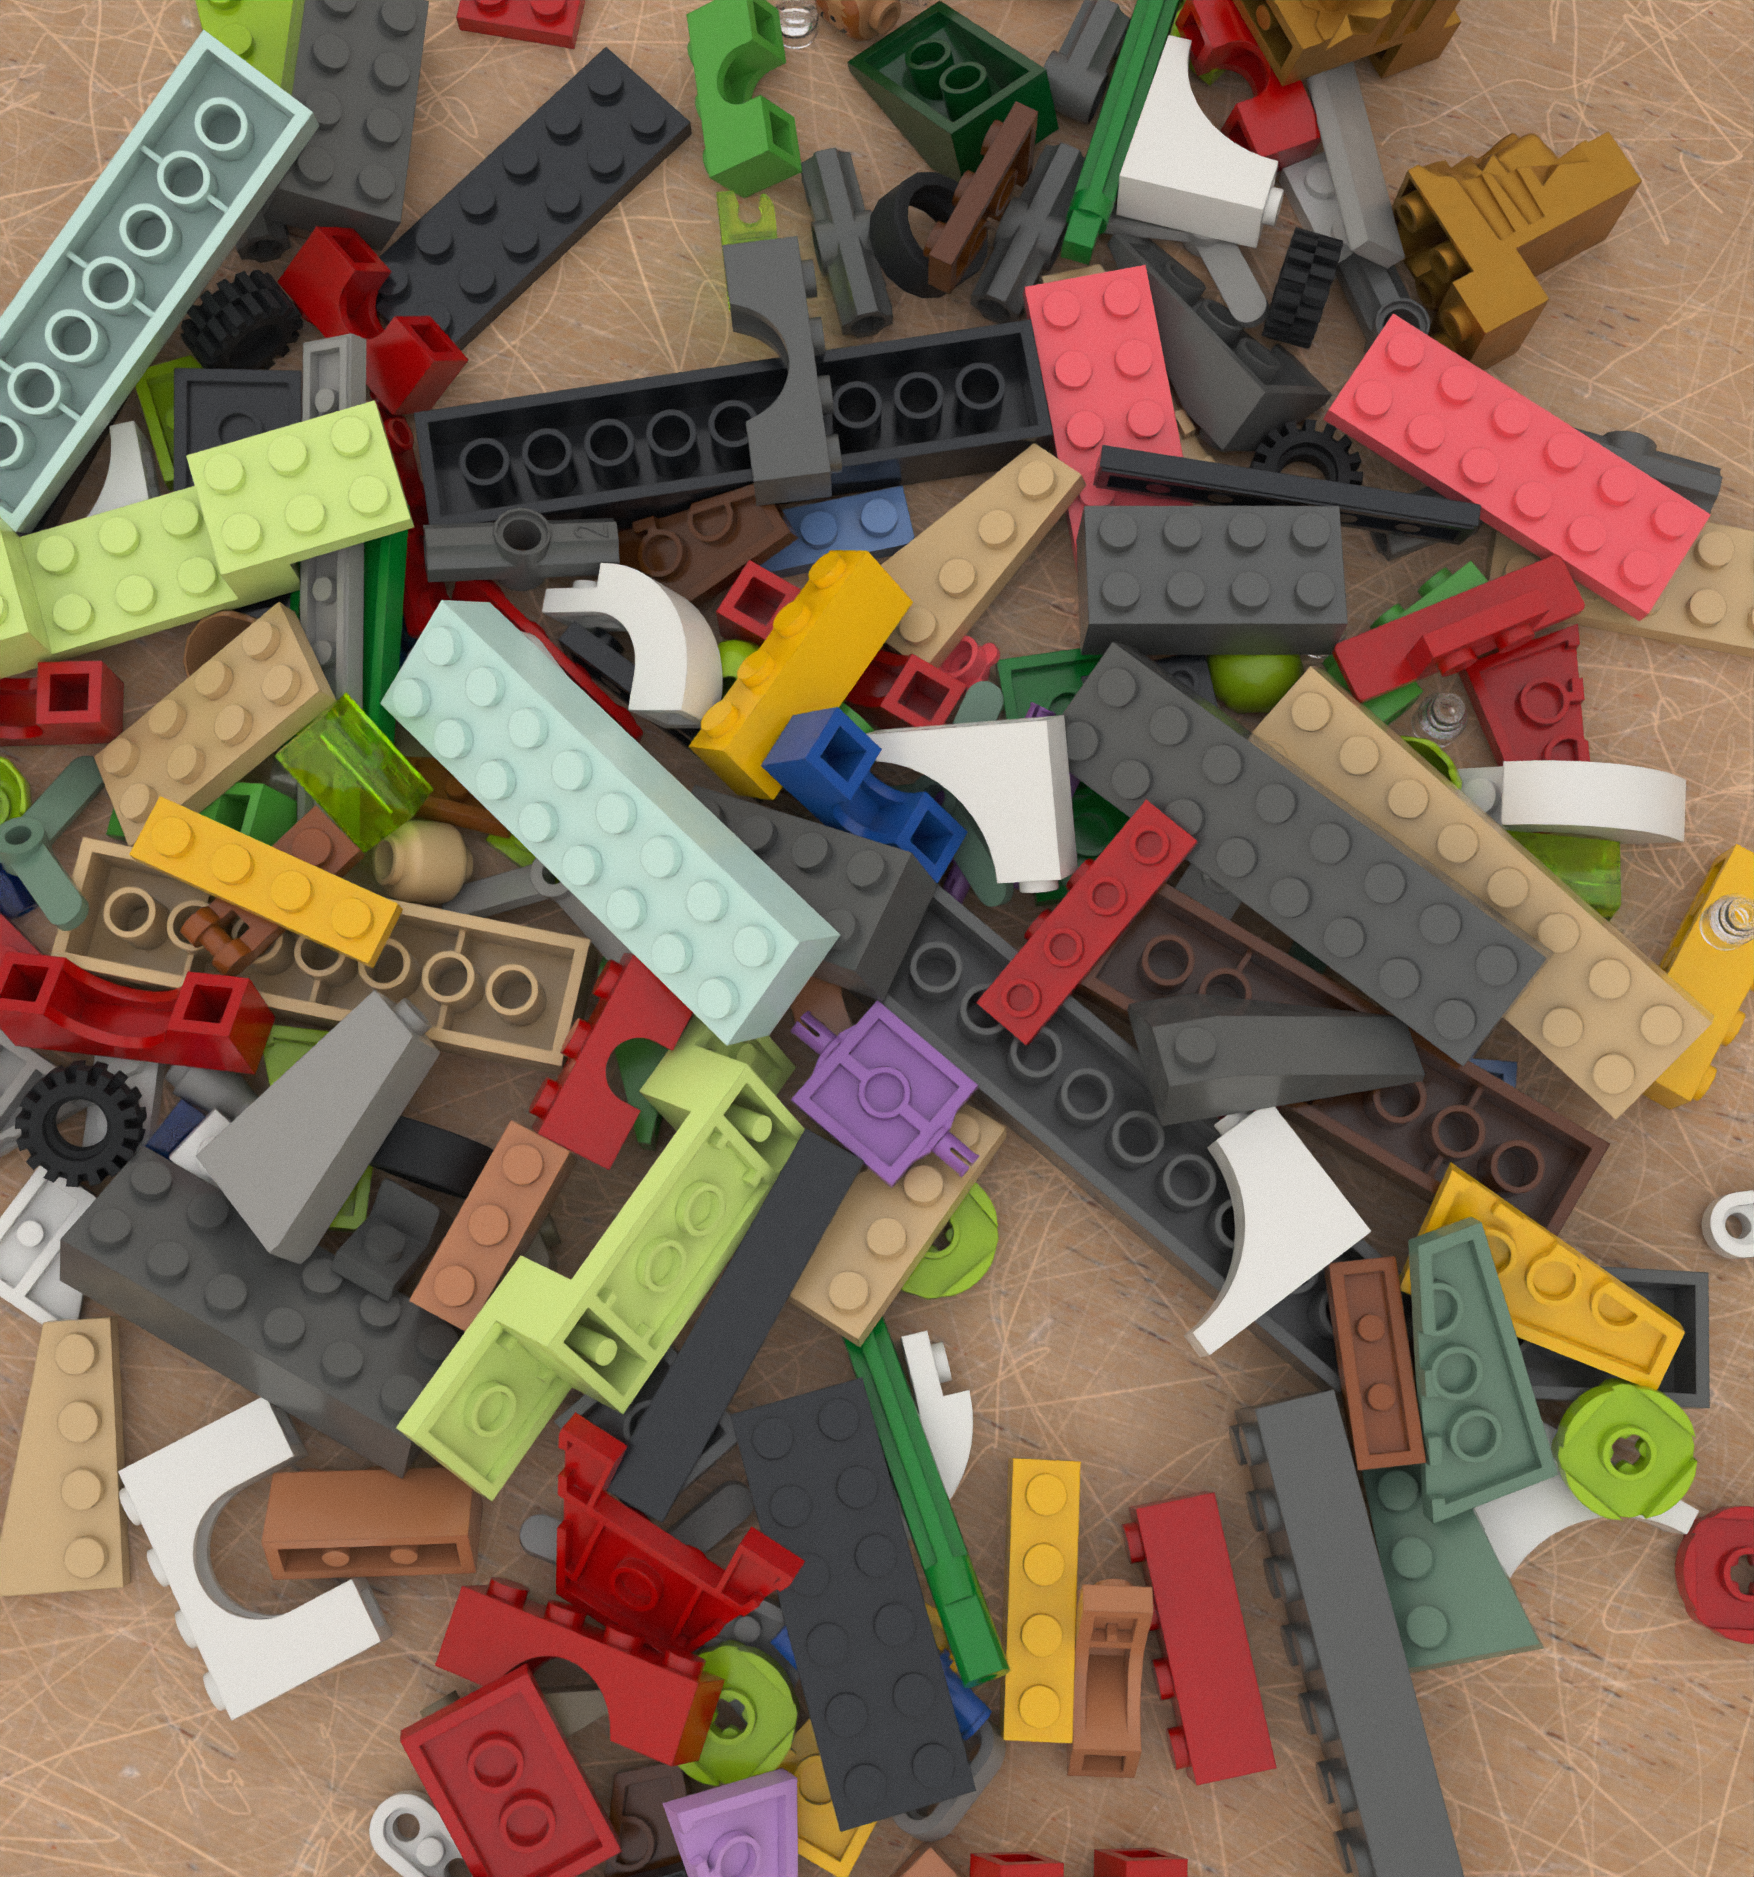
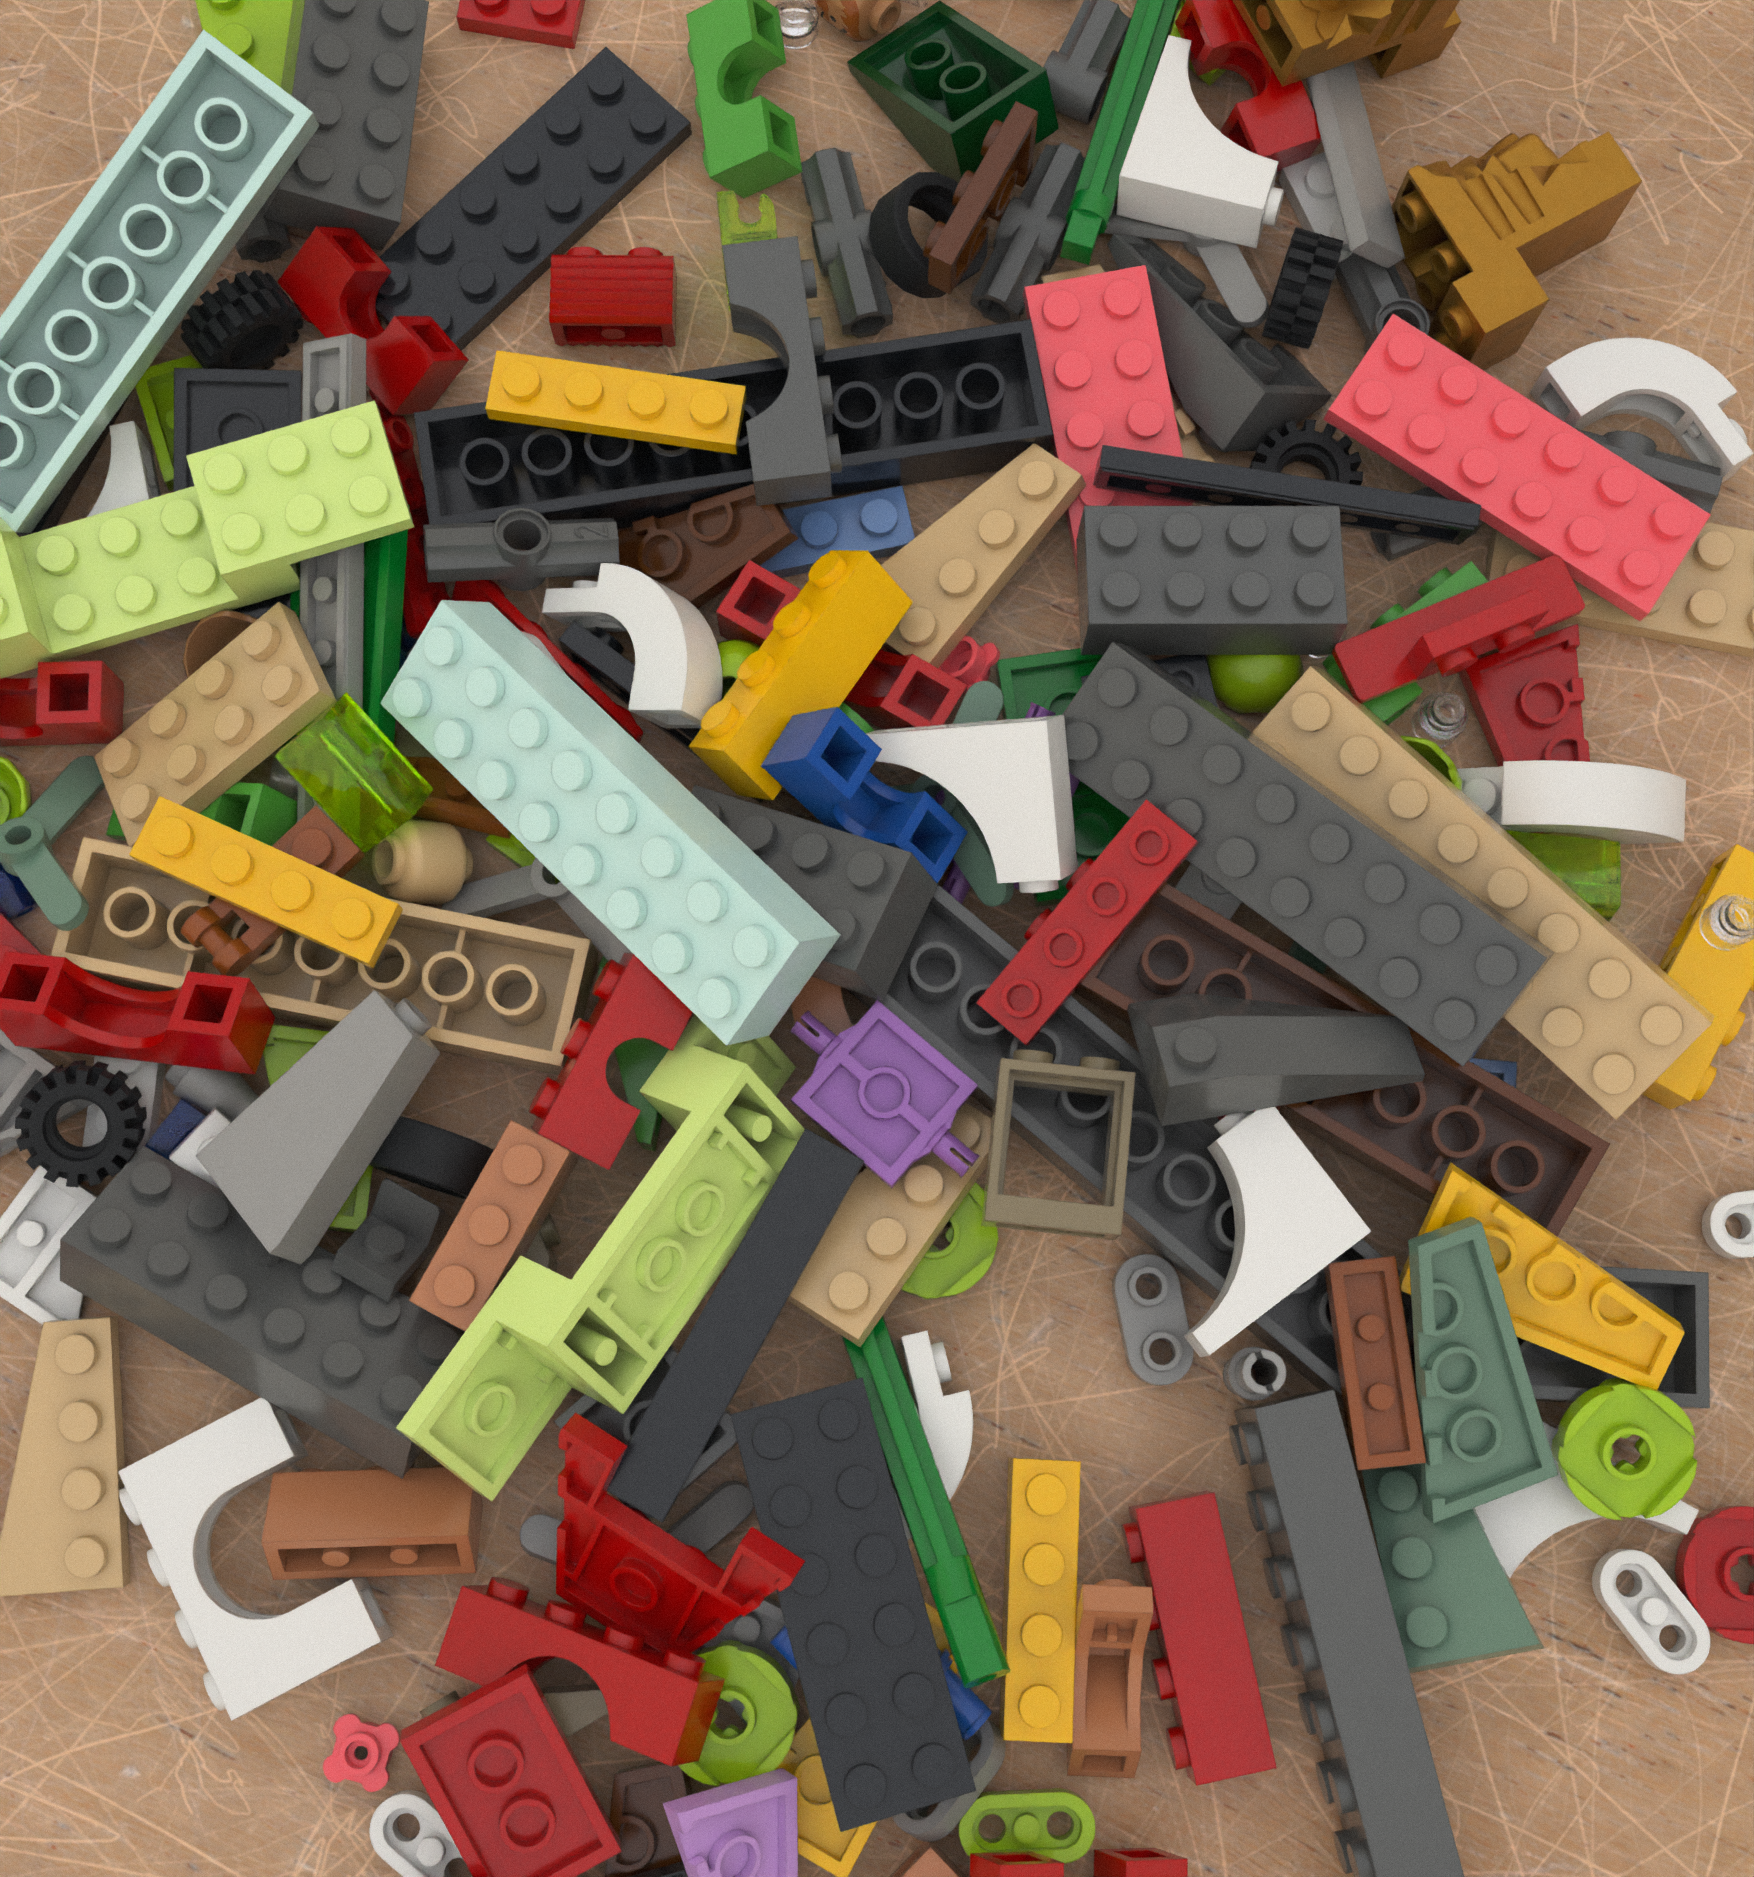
none -> coral plate [323,1713,400,1792]
none -> yellow plate [485,350,747,455]
none -> red brick [549,246,677,347]
none -> lime plate [958,1788,1095,1864]
none -> dark tan window [981,1049,1136,1240]
none -> light grey plate [1112,1254,1194,1386]
none -> light grey pin [1222,1347,1286,1401]
none -> white arch [1530,338,1754,483]
none -> white plate [1592,1549,1710,1675]

